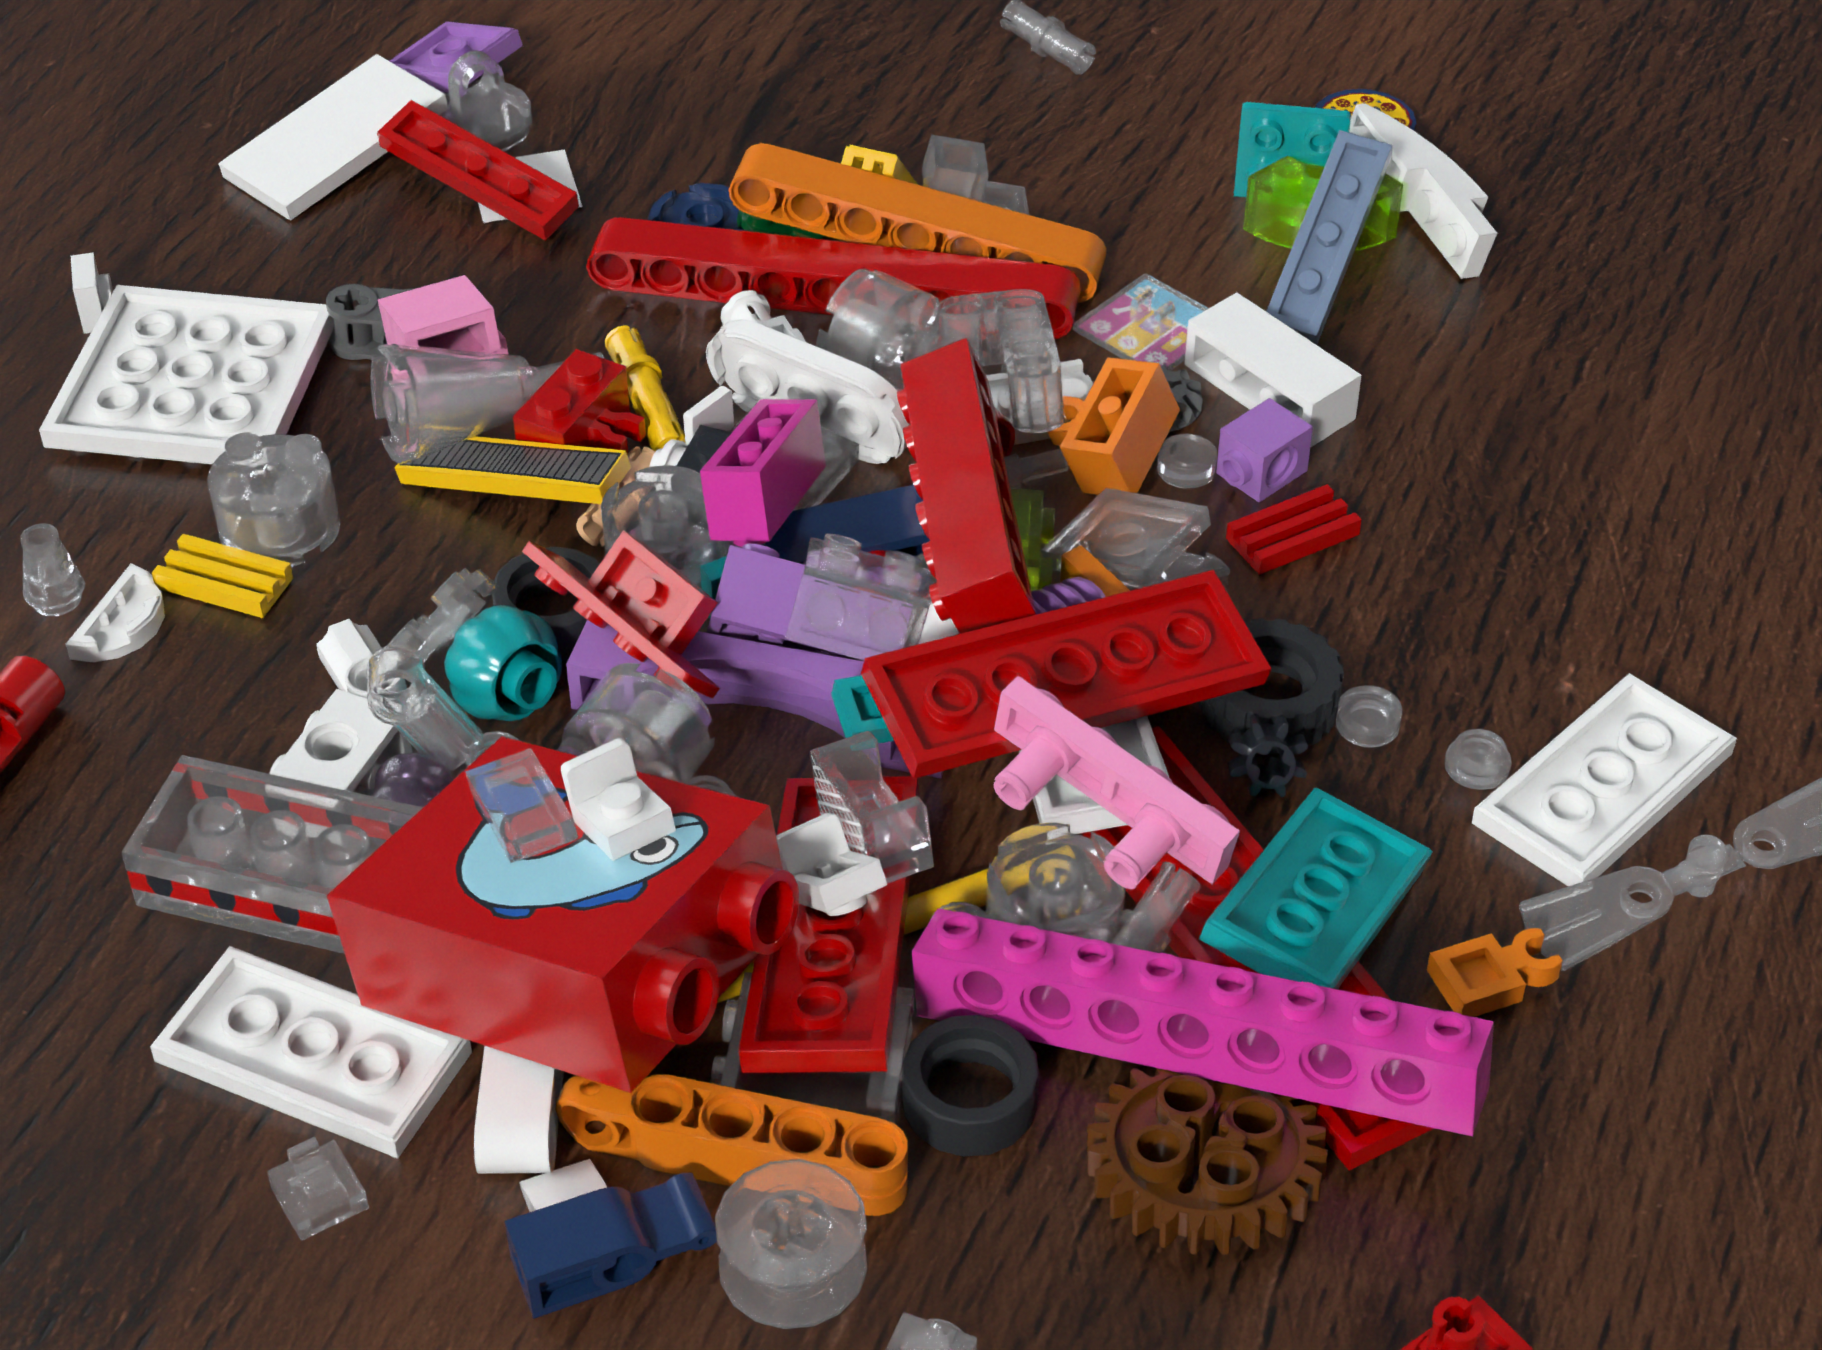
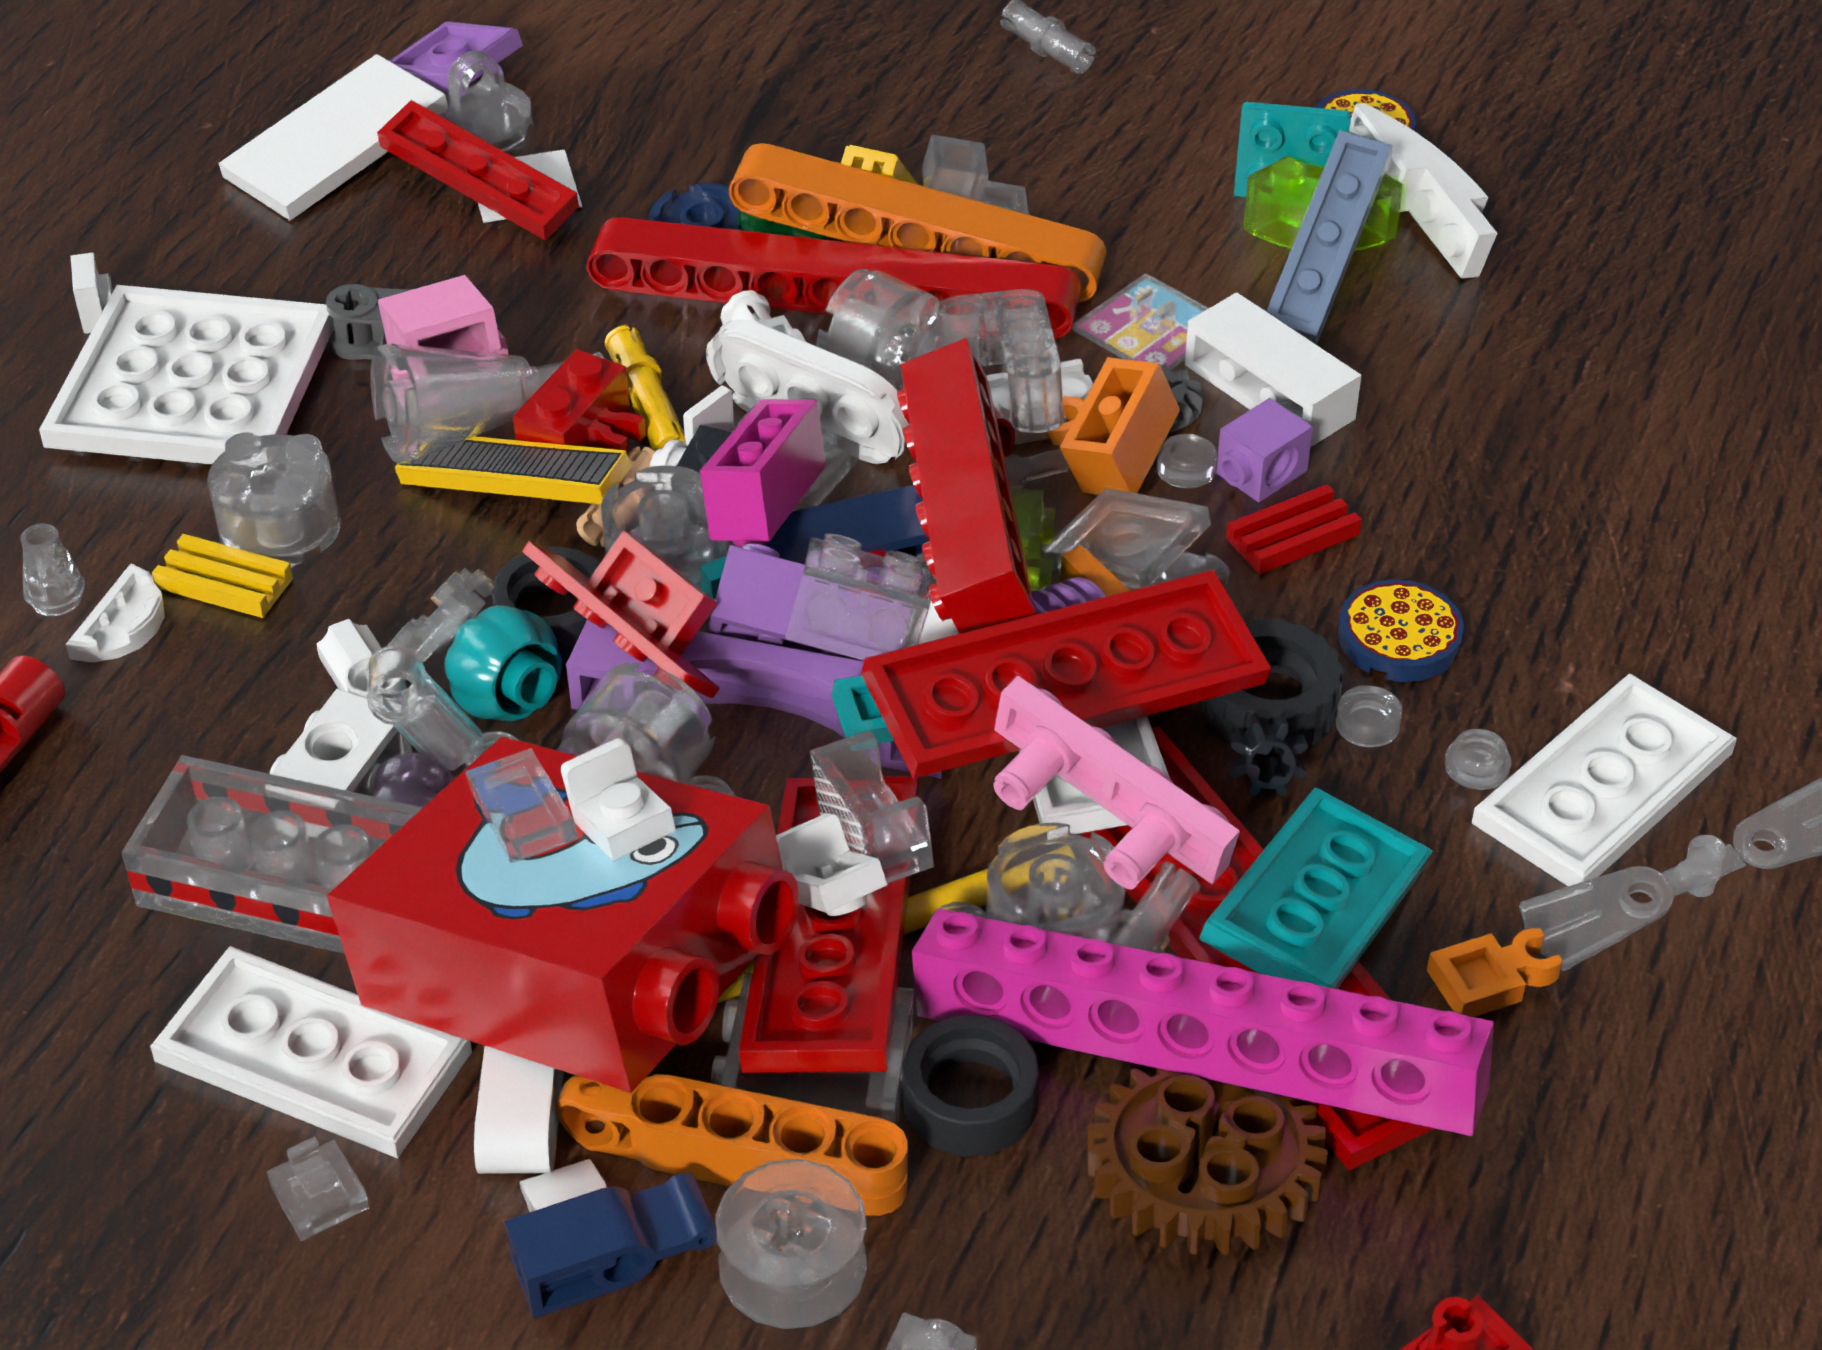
none -> tile [1337,579,1465,682]

